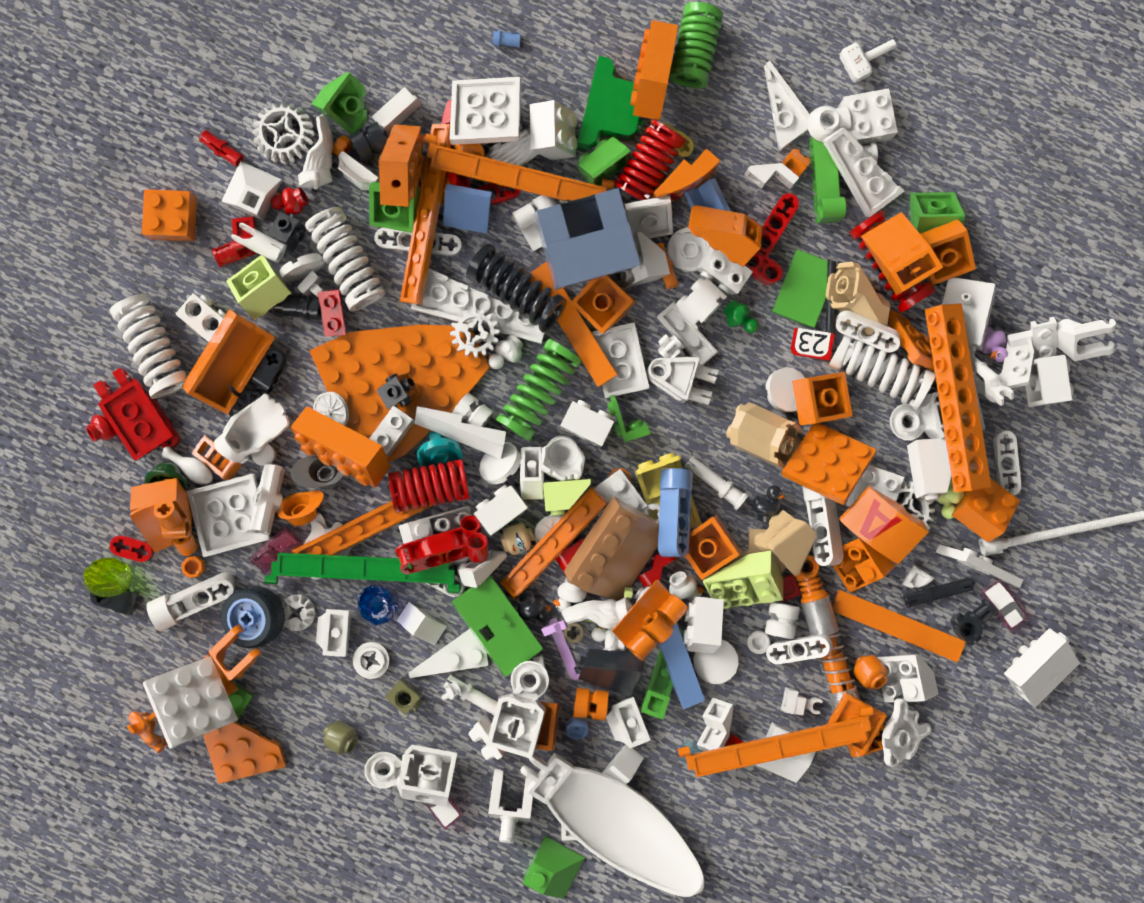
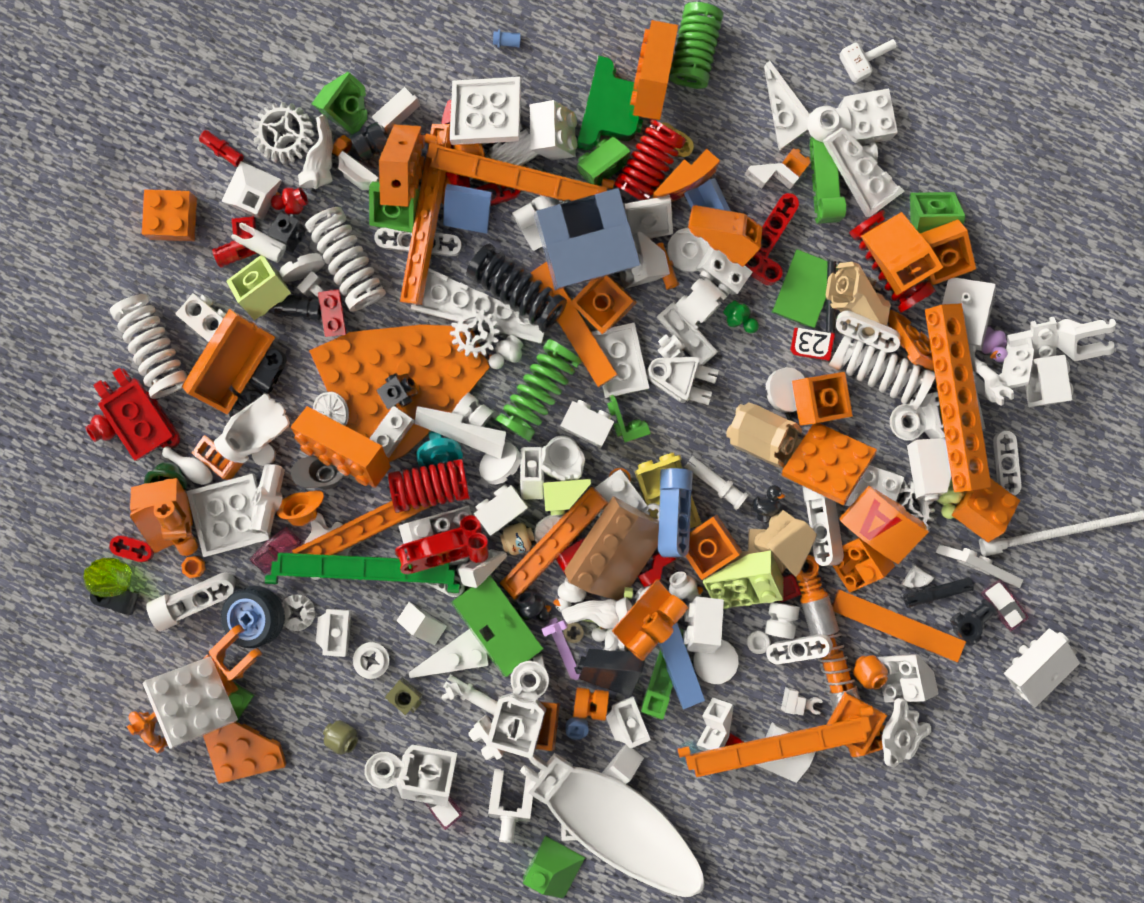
clear blue hair [357,585,399,626] -> none

